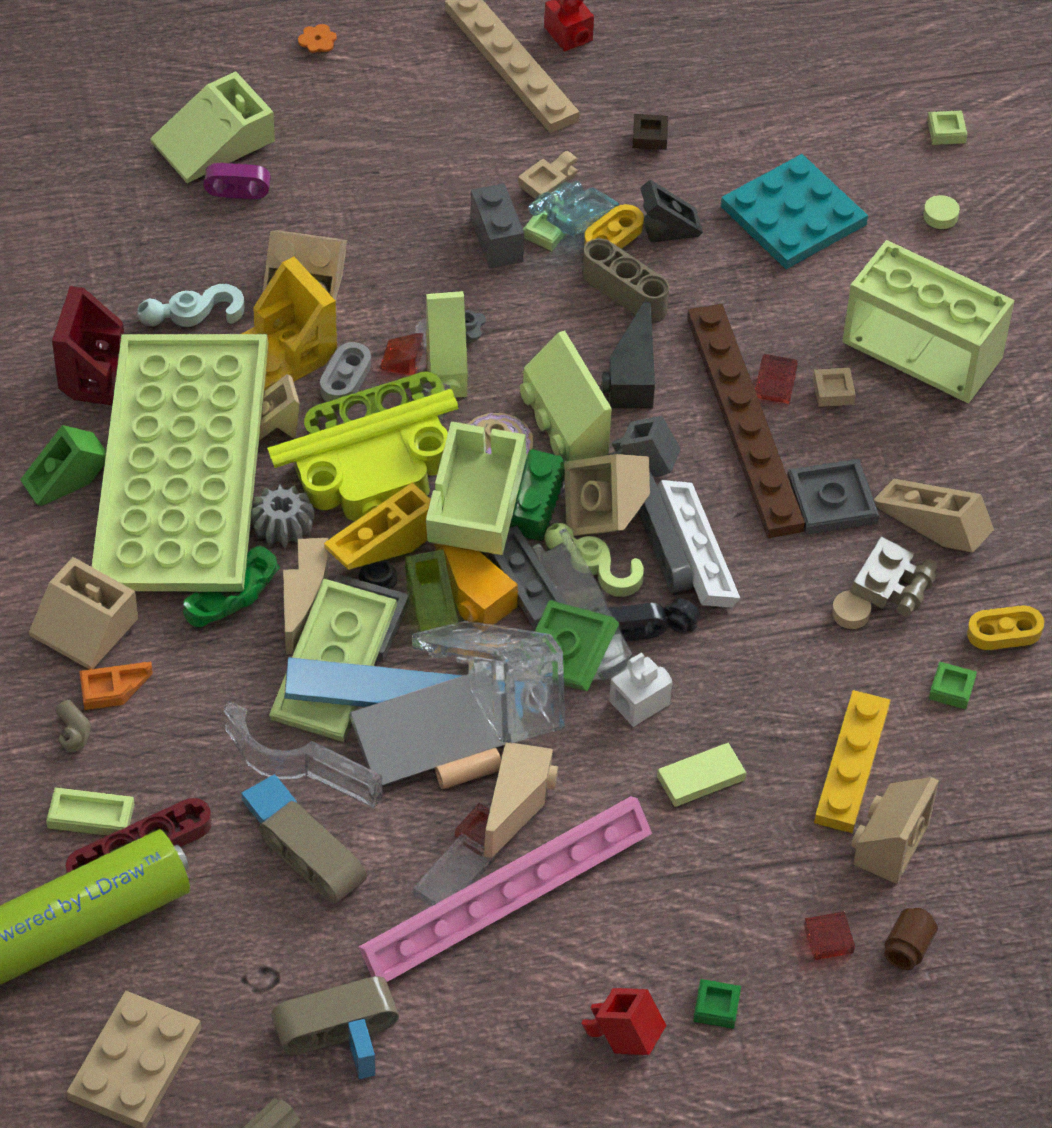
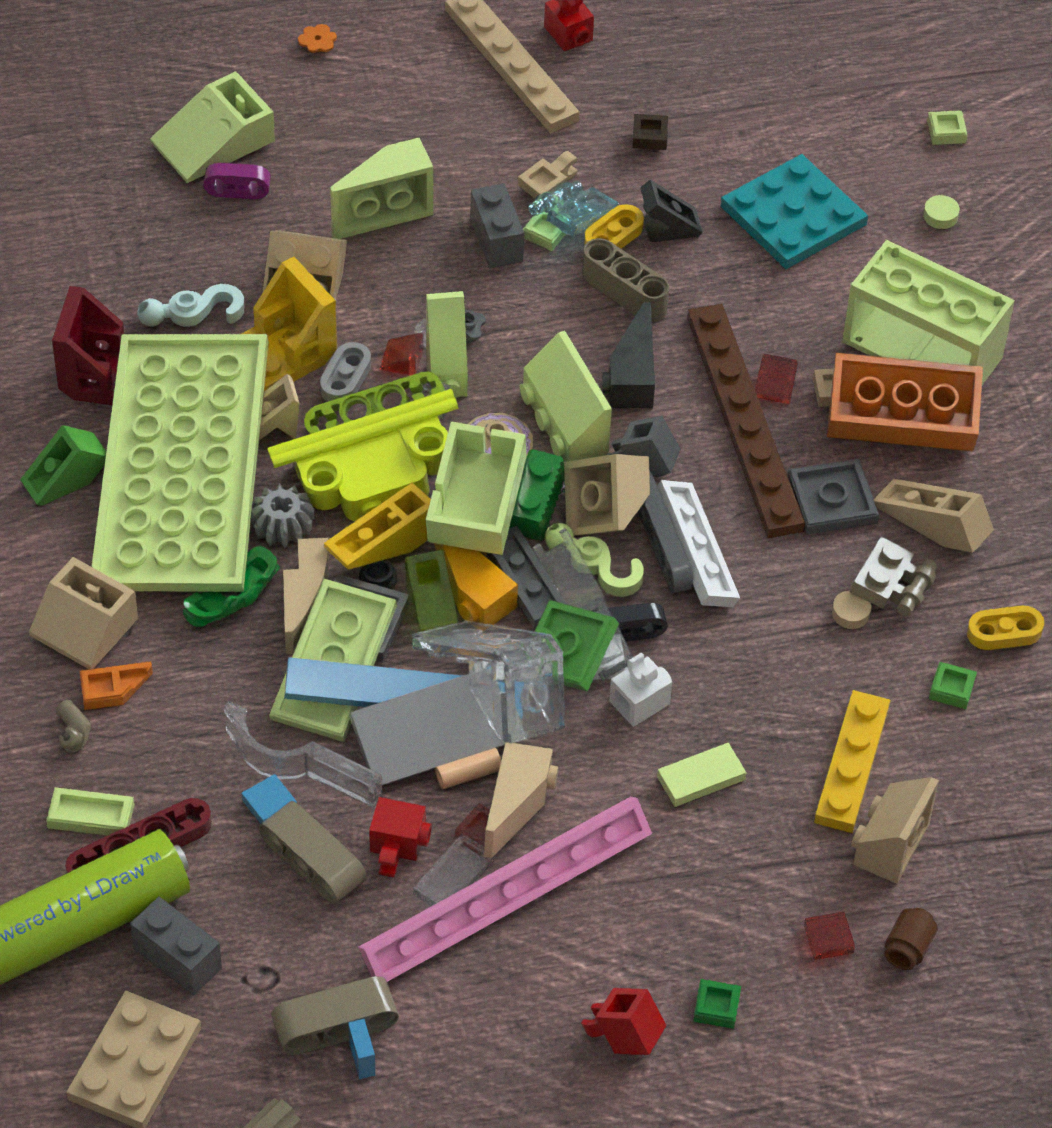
black plate [664,598,700,633] -> none
none -> dark grey brick [130,897,222,996]
none -> yellowish green slope [330,138,433,239]
none -> red brick [369,797,432,877]
none -> orange slope [827,353,983,451]

